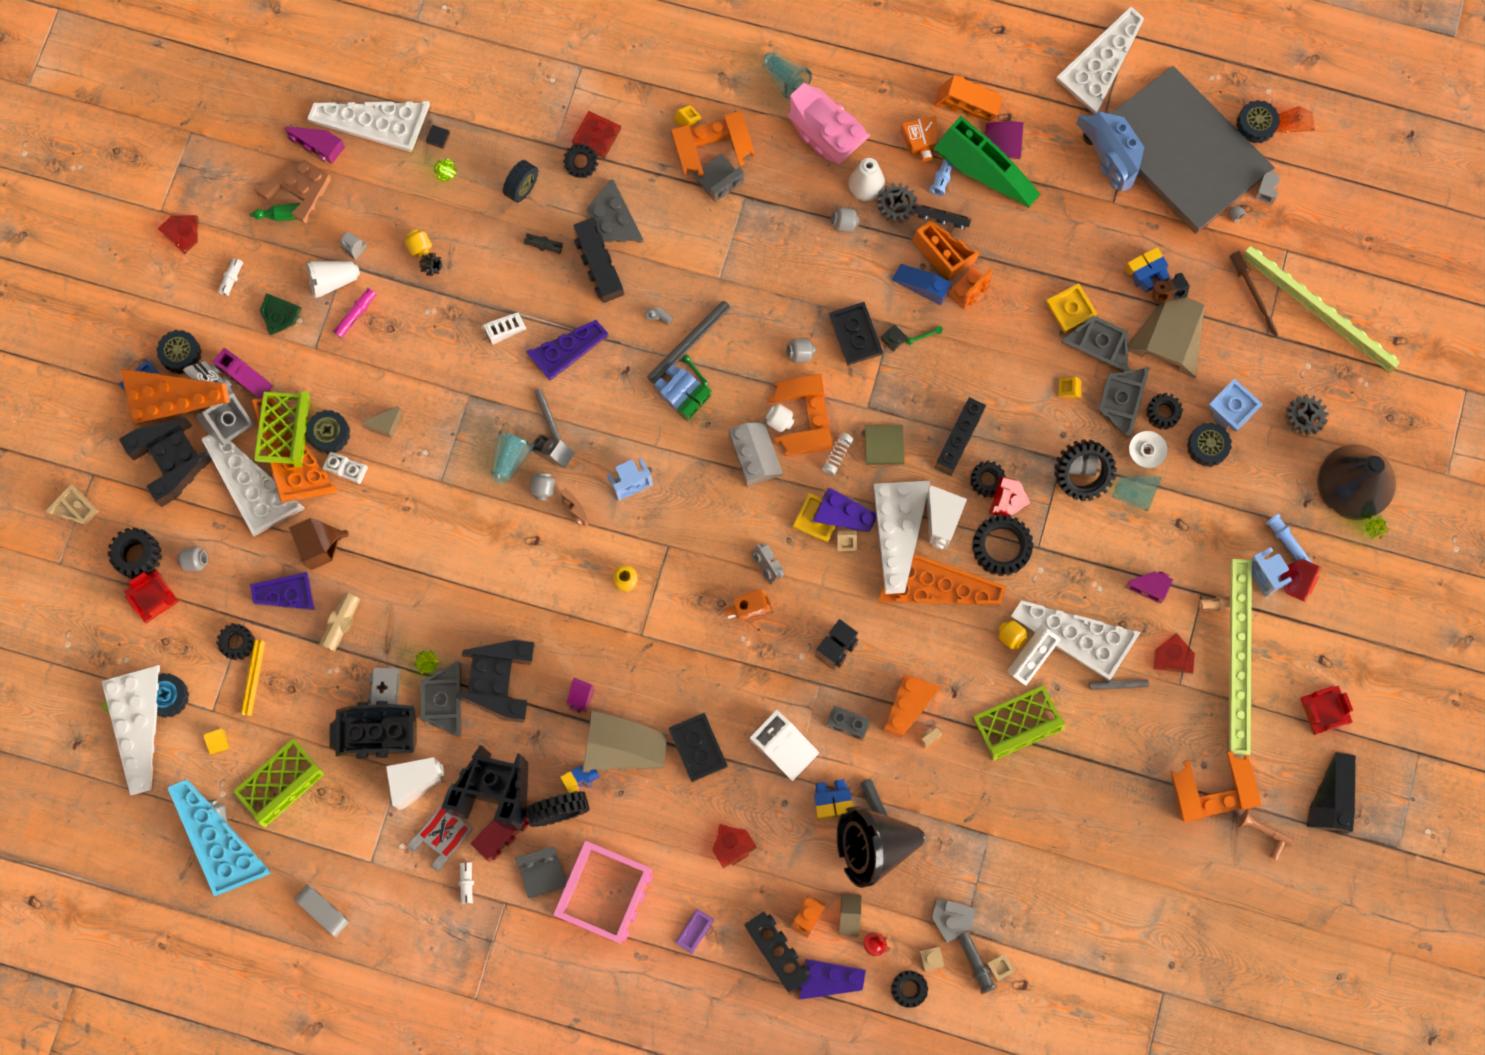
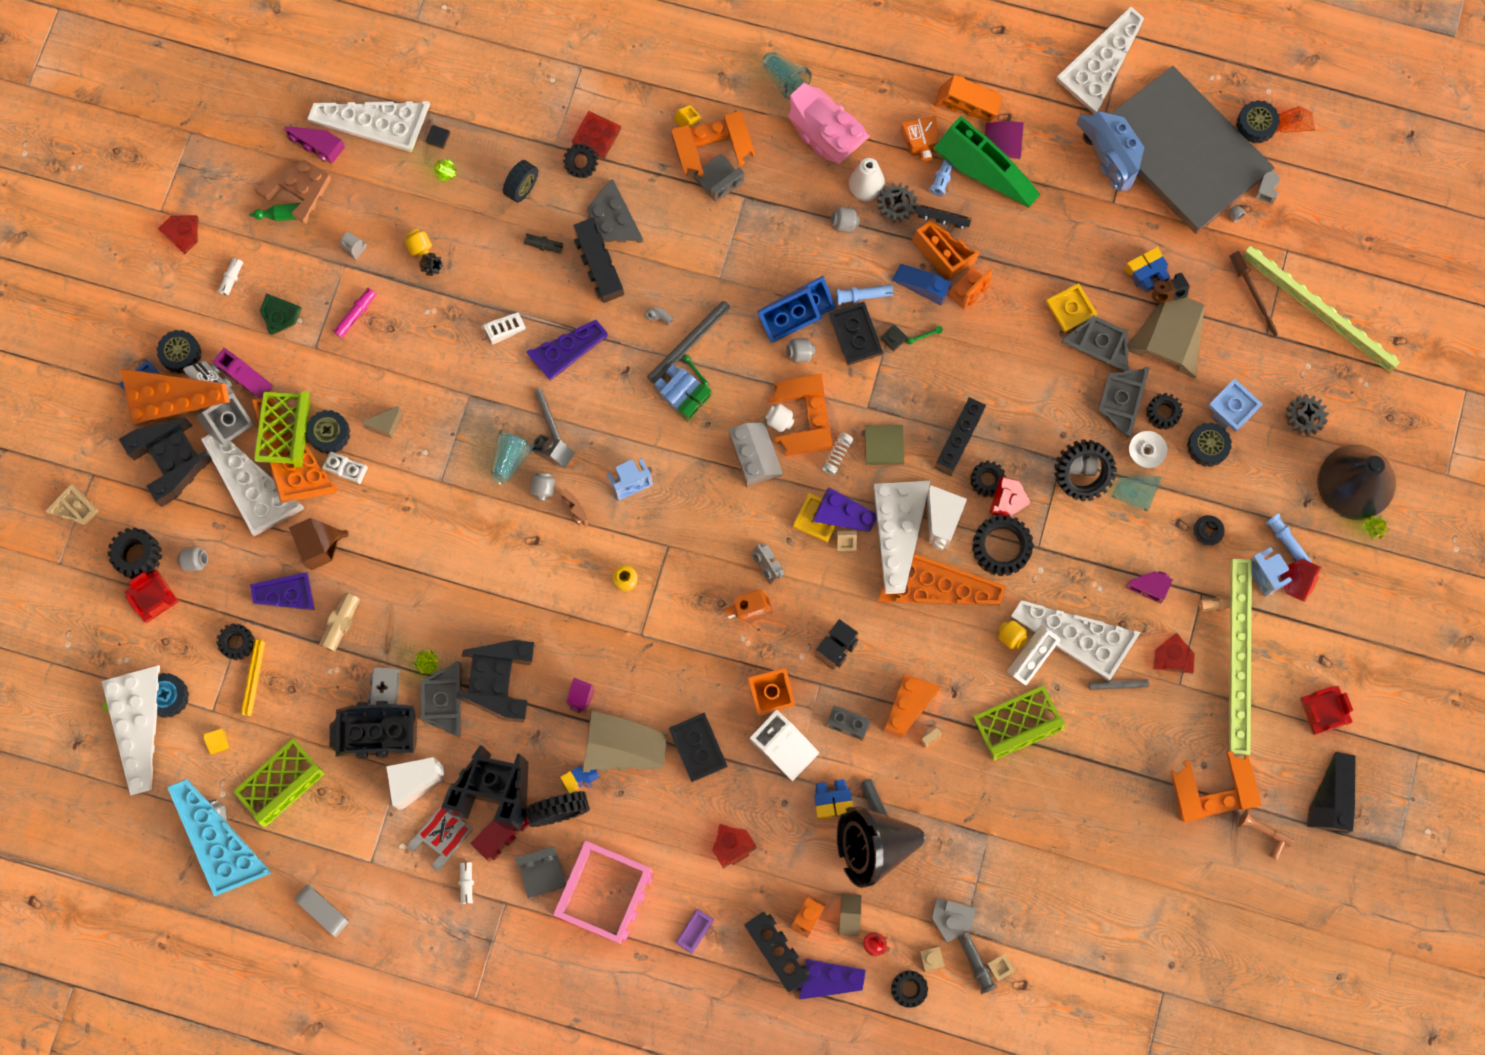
white cone [306,261,360,298] -> none
yellow slope [1058,377,1082,398] -> none
none -> orange slope [748,667,796,716]
none -> blue slope [757,276,836,343]
none -> light blue pin [836,284,893,306]
none -> black gear [1193,515,1225,546]

